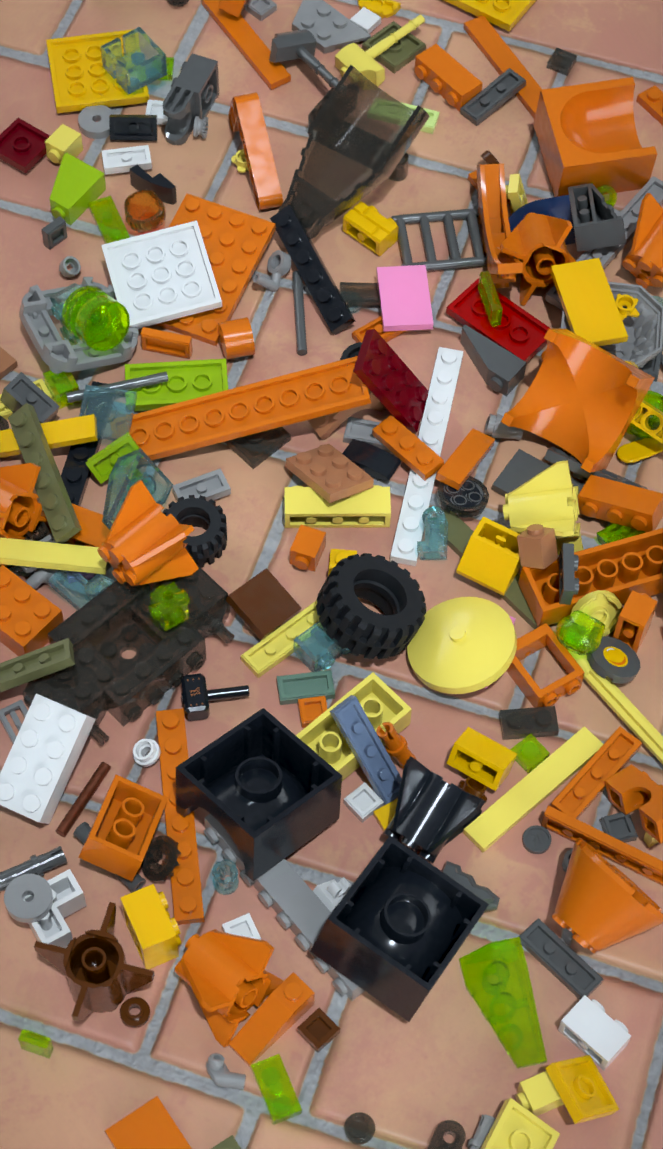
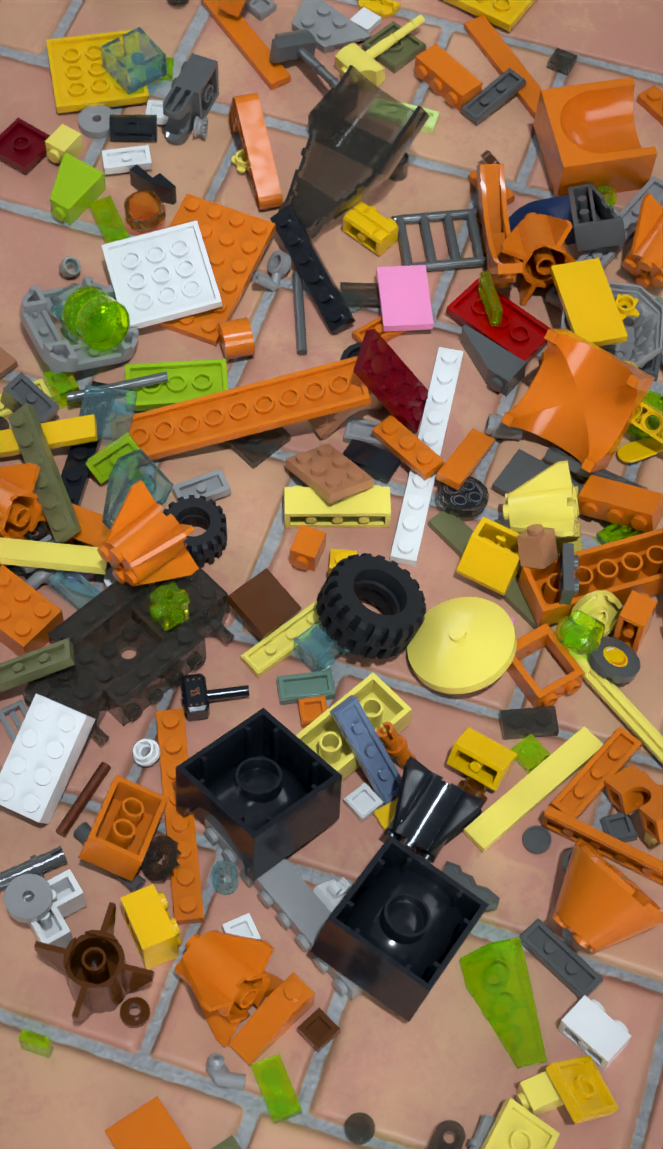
dark grey tile [41,216,68,250] -> none
clear light blue tile [84,574,118,602] -> none
orange tile [141,327,193,359] -> none
clear light blue leg [417,506,448,560] -> none
light yellow plate [505,174,528,215] -> none

